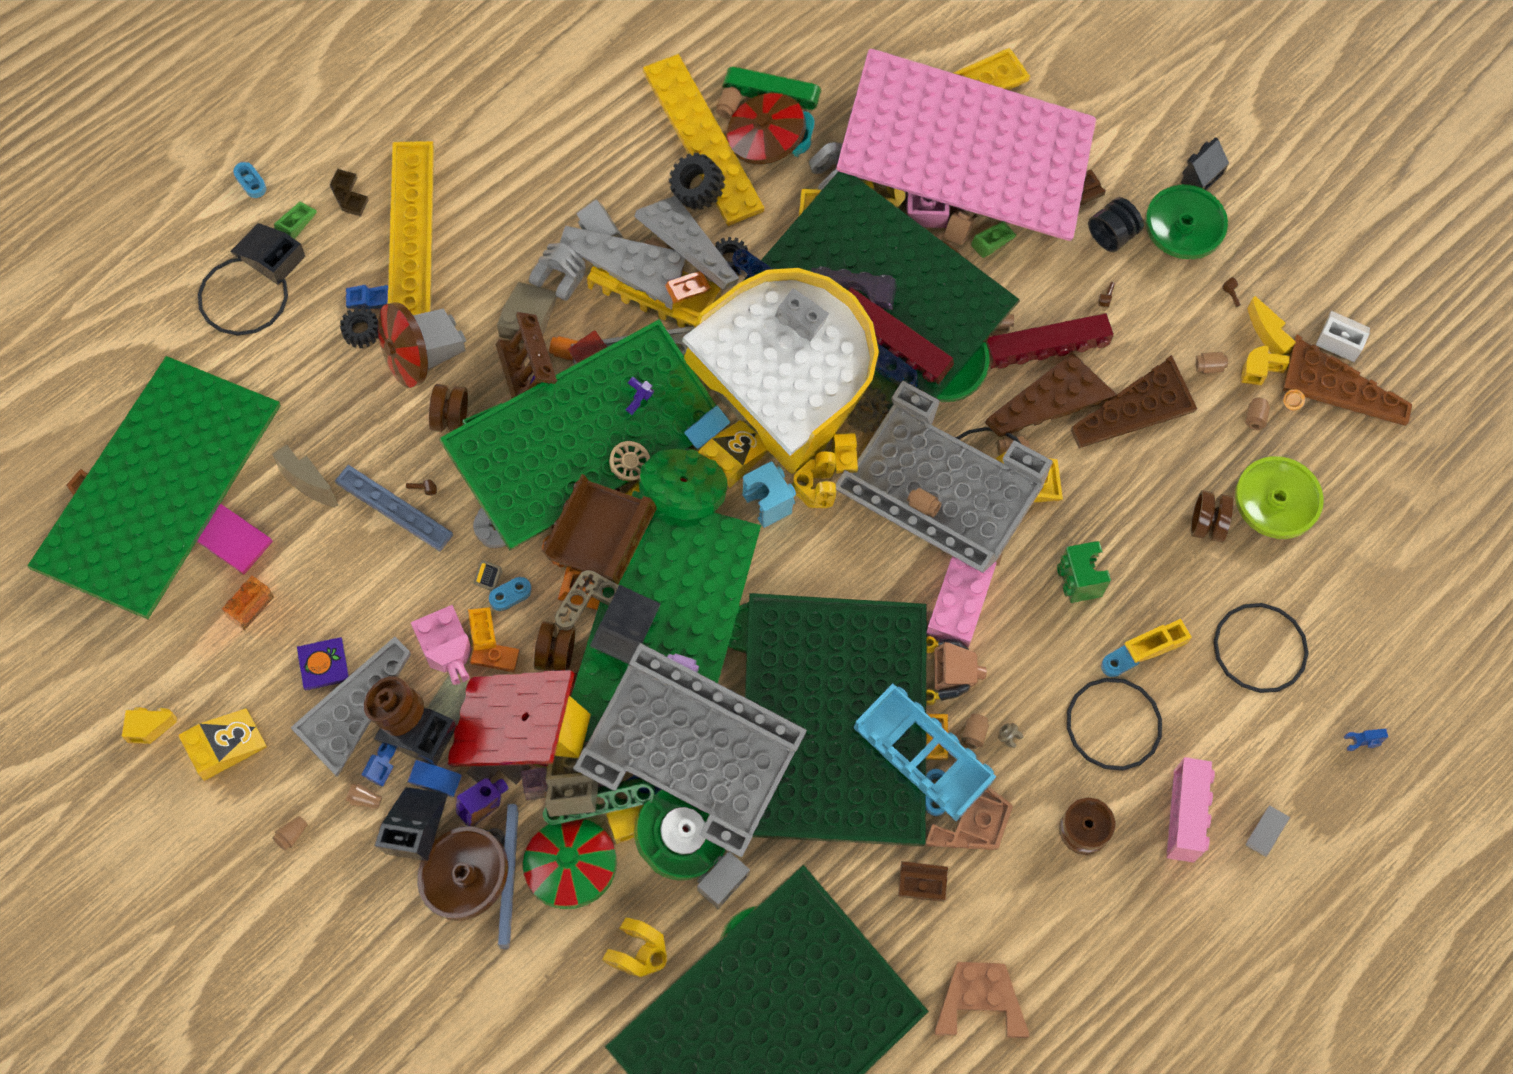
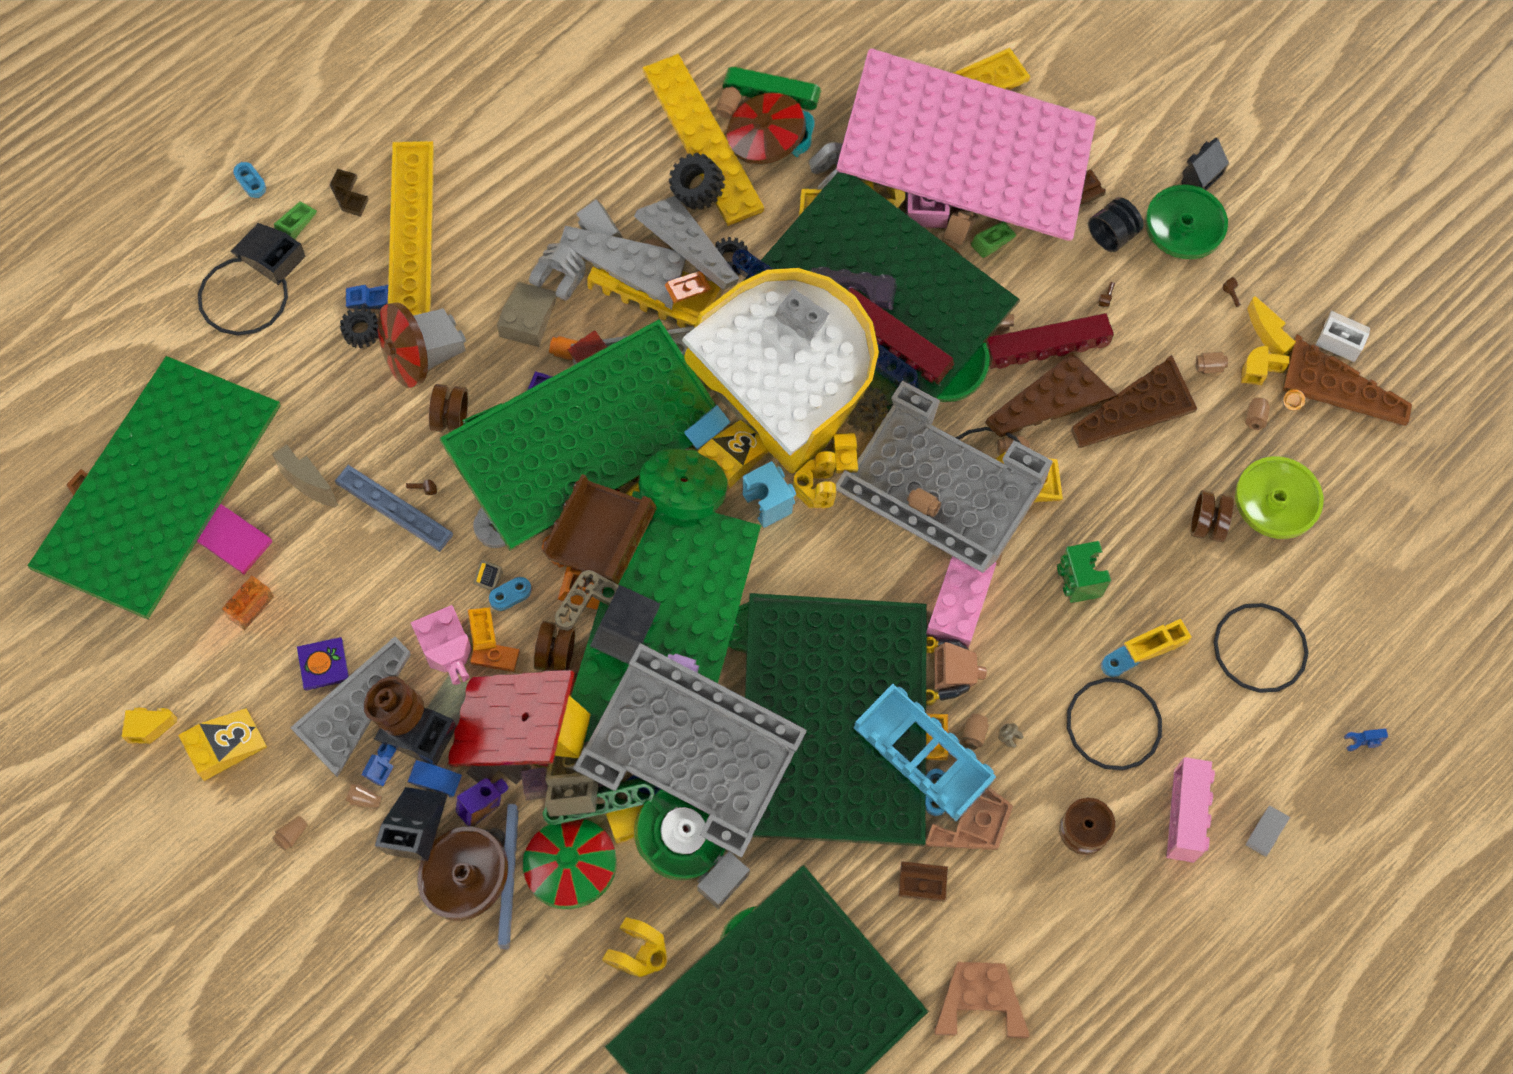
reddish brown fence [495,312,557,399] -> none
tan wheel [609,441,650,482] -> none
dark purple piece [626,377,655,415] -> none

